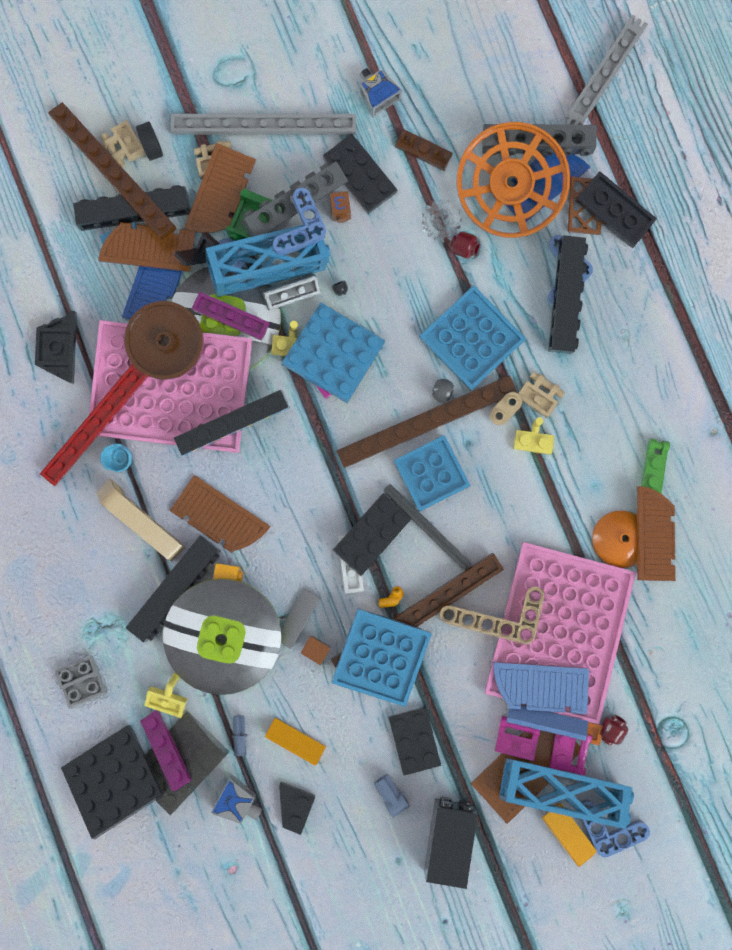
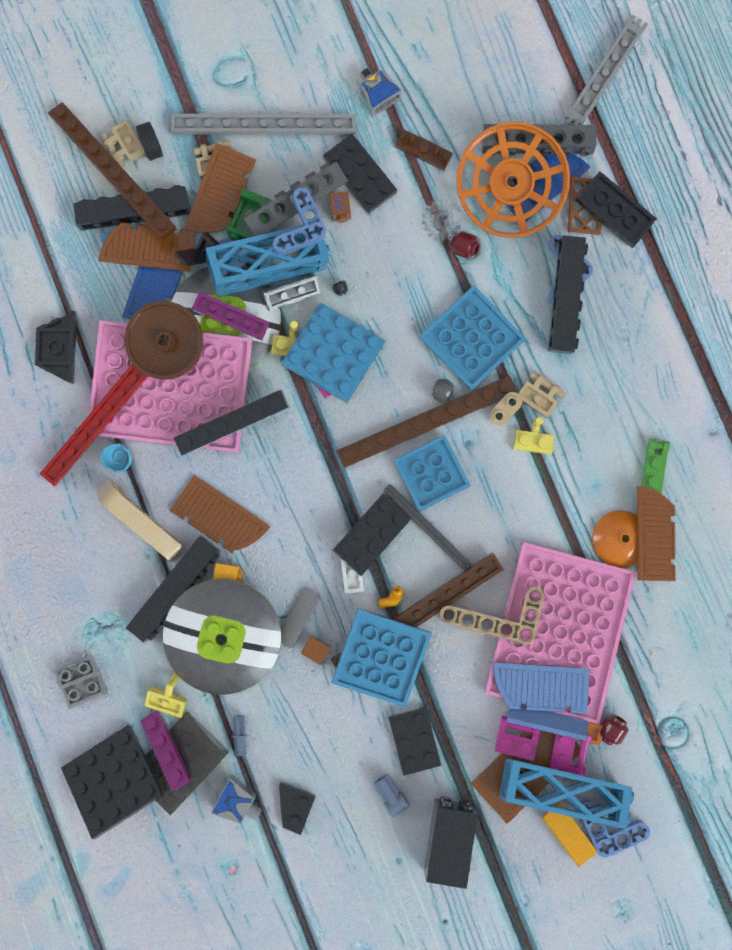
light orange slope [264,717,326,766] -> none

